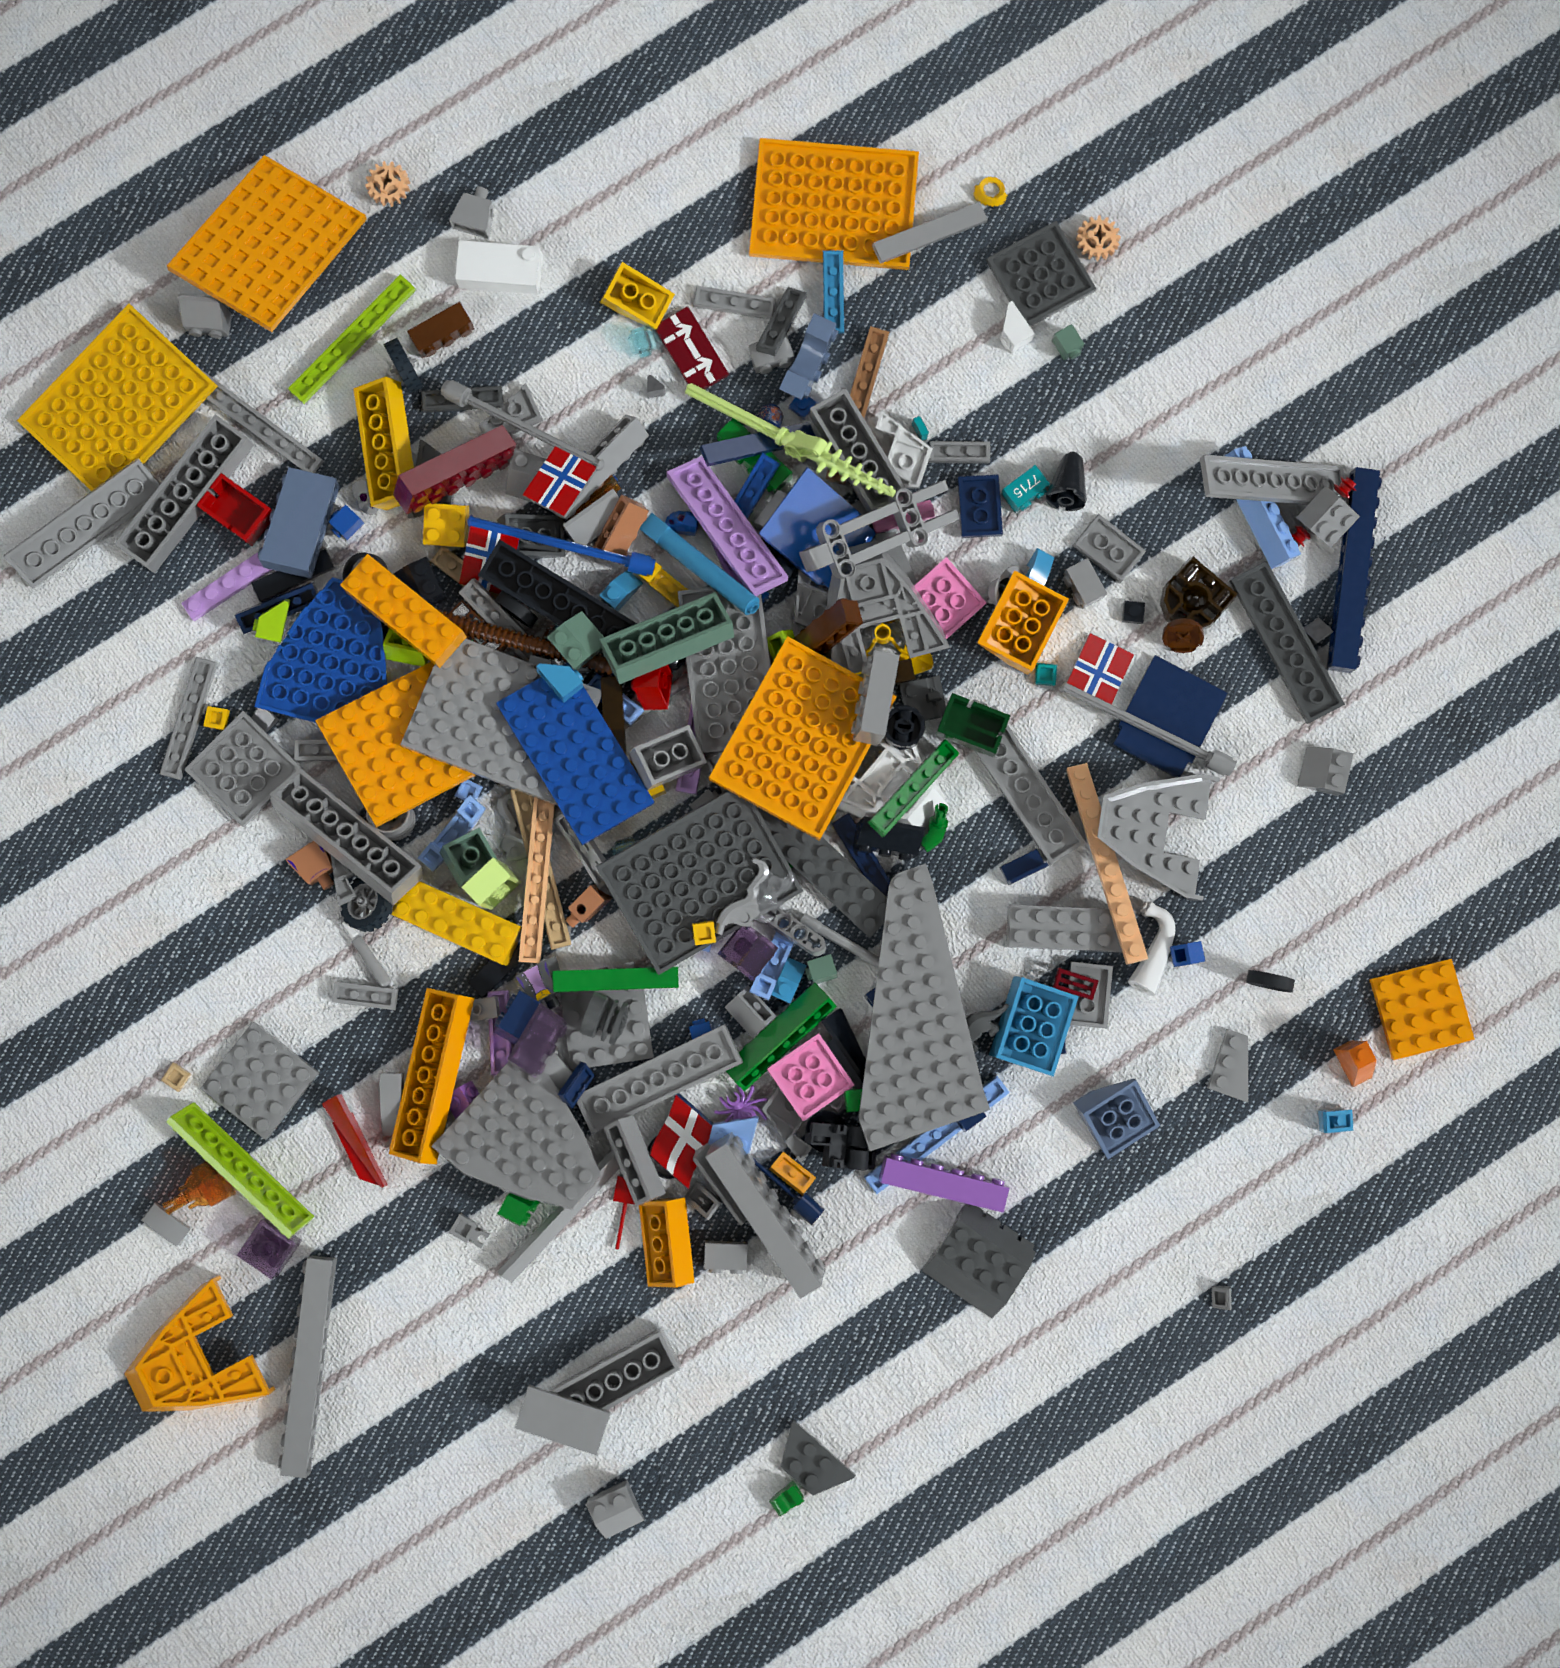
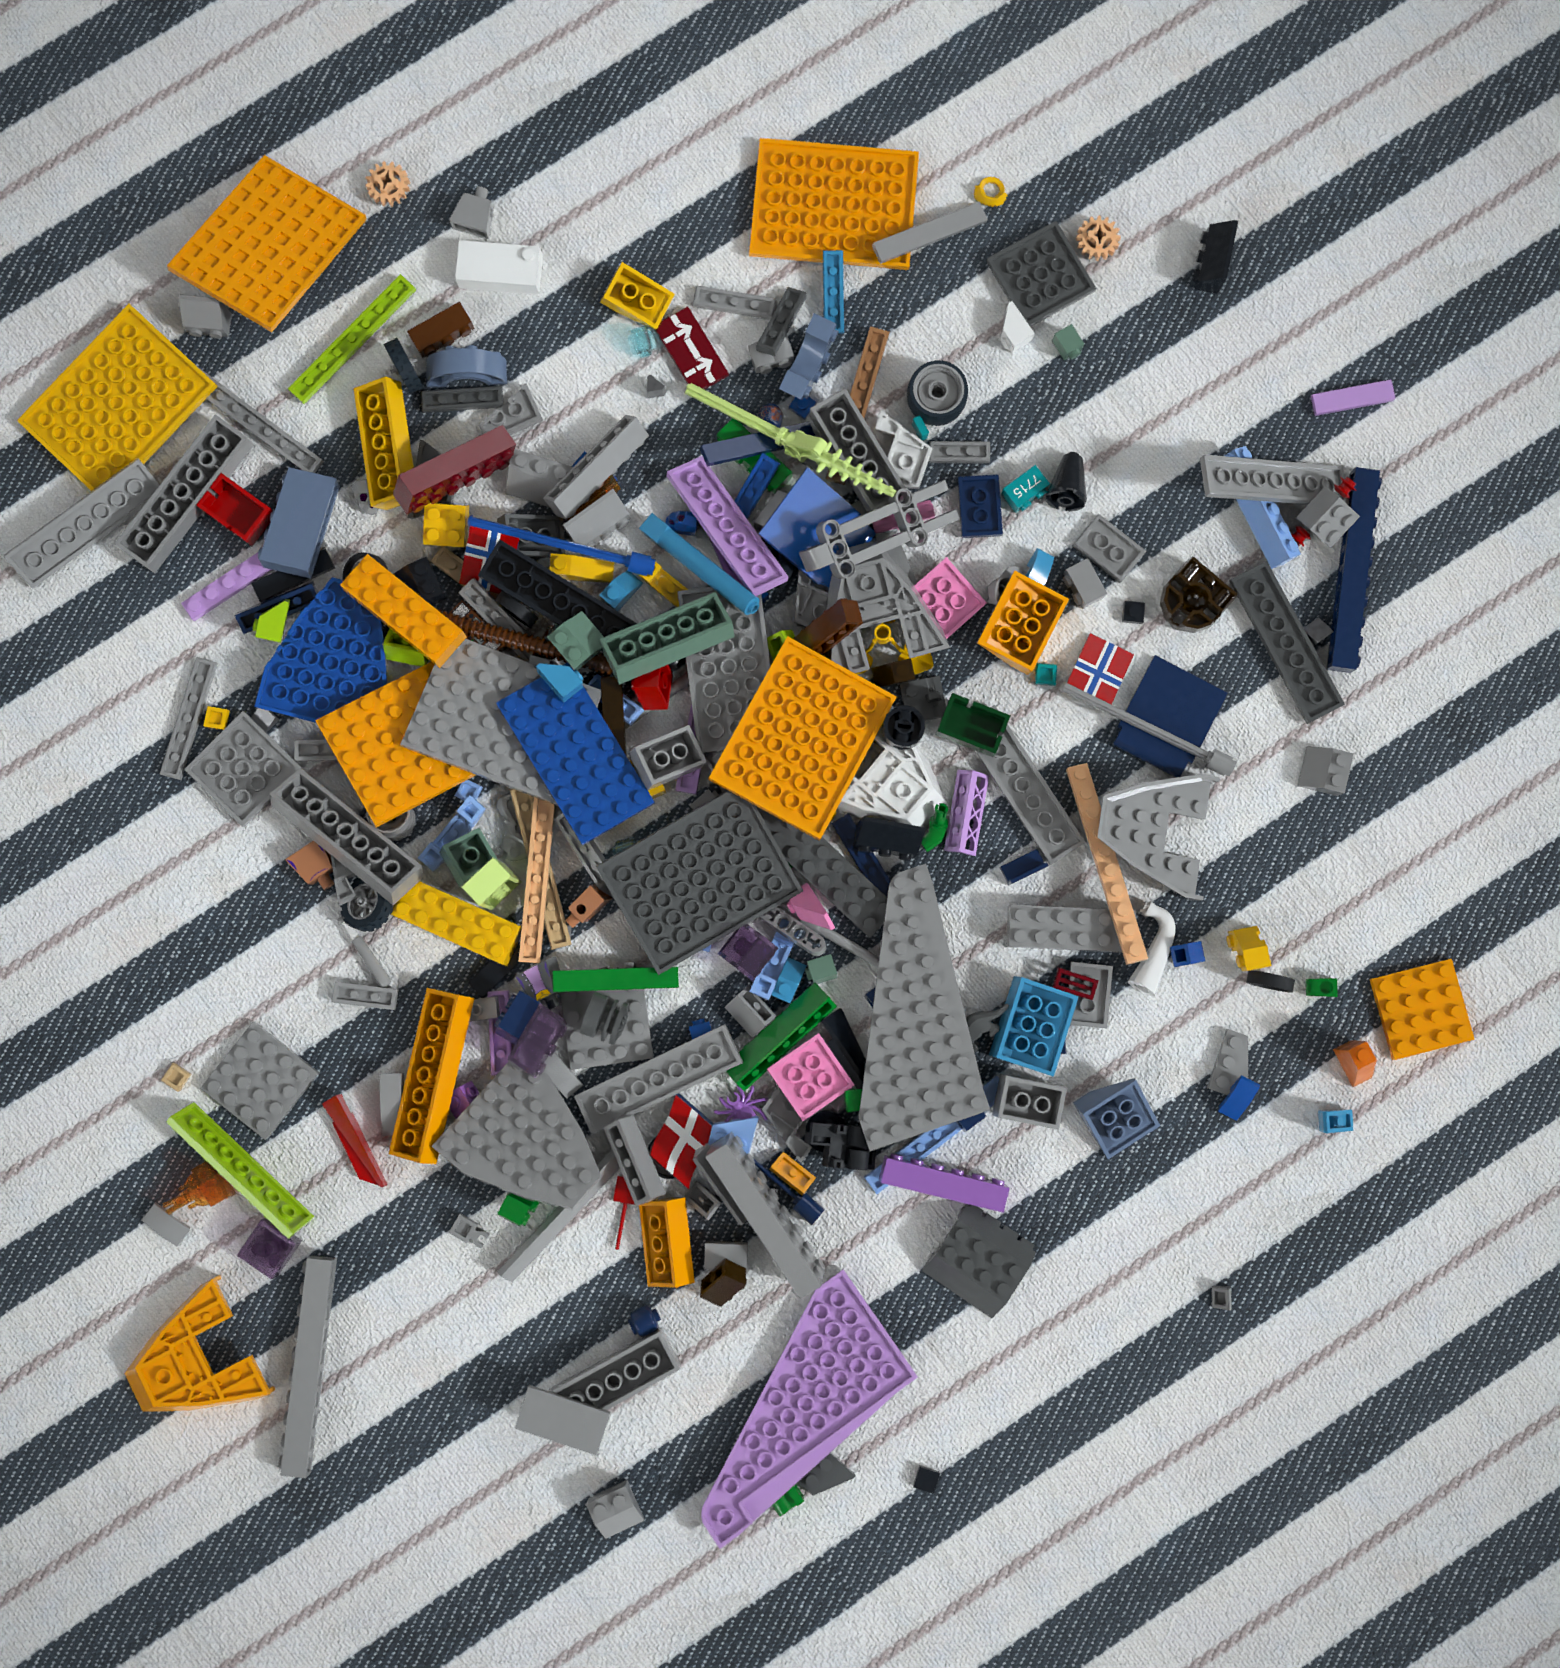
blue brick [328,504,365,541] -> none
flag [441,380,604,518] -> none
dark blue plate [557,1062,595,1108] -> none
nougat brick [593,494,649,564] -> none
yellow plate [692,921,716,945] -> none
piece [715,858,794,935] -> none
light grey brick [851,650,900,746] -> none
green tile [867,739,960,837] -> none
reddish brown tile [1162,618,1204,653] -> none
none -> sand blue brick [426,345,507,388]
none -> yellow slope [549,553,614,583]
none -> dark blue head [628,1305,661,1337]
none -> dark brown brick [700,1258,747,1307]
none -> lavender wing [701,1269,918,1549]
none -> bright pink slope [786,883,835,930]
none -> light grey wheel [907,360,968,426]
none -> black tile [913,1465,940,1494]
none -> lavender fence [944,770,989,856]
none -> light grey brick [992,1074,1067,1130]
none -> black slope [1192,220,1238,294]
none -> blue slope [1218,1075,1260,1121]
none -> yellow brick [1226,926,1272,971]
none -> green leg [1305,978,1338,997]
none -> lavender tile [1311,380,1396,416]

